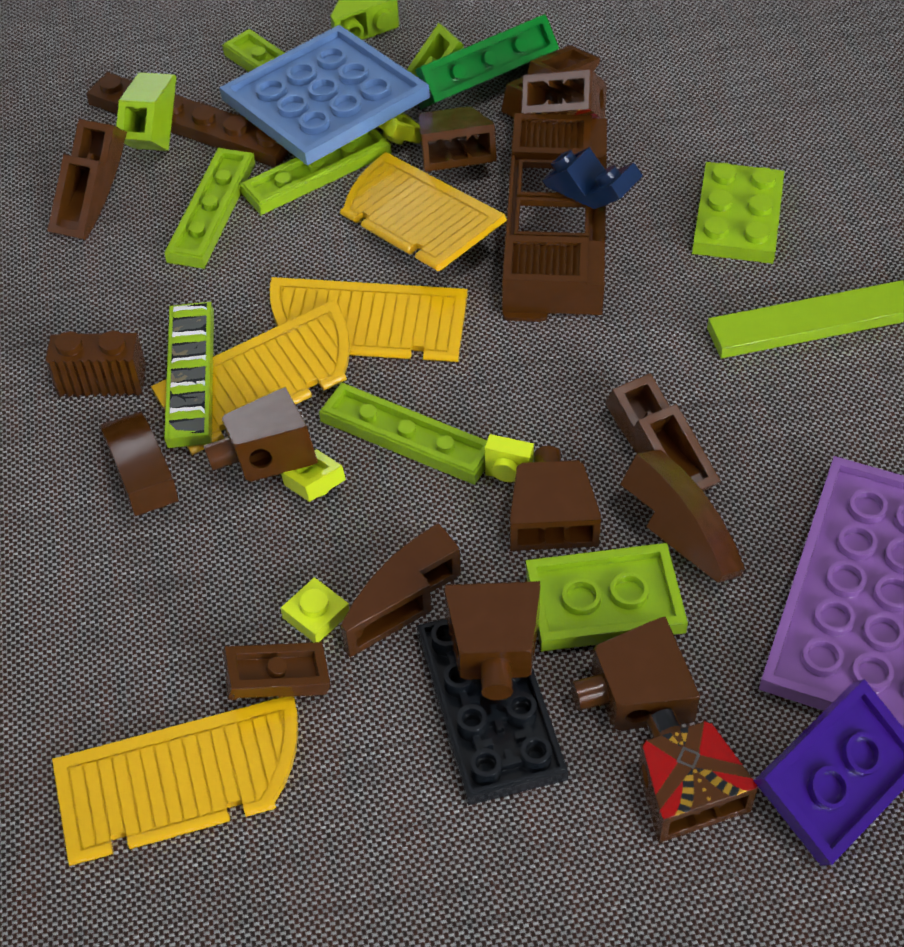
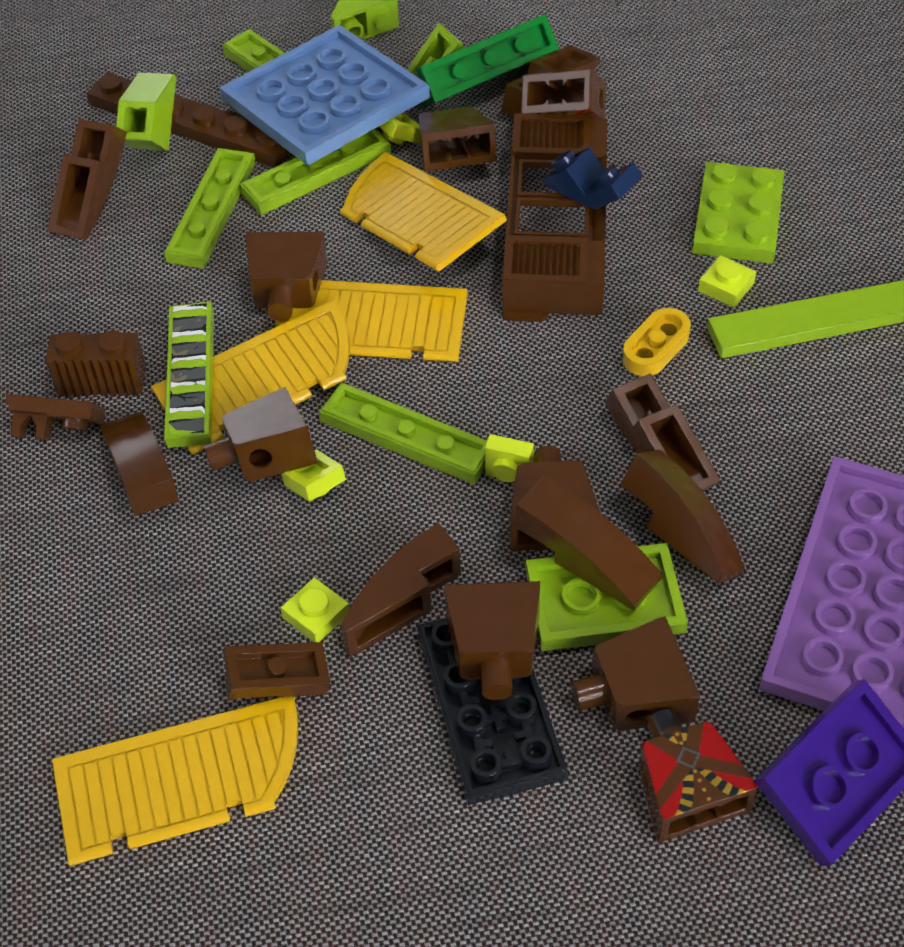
none -> reddish brown plate [5,394,106,441]
none -> reddish brown torso [245,231,327,321]
none -> reddish brown slope [516,474,662,611]
none -> yellow plate [623,308,691,376]
none -> neon yellow plate [698,255,757,308]

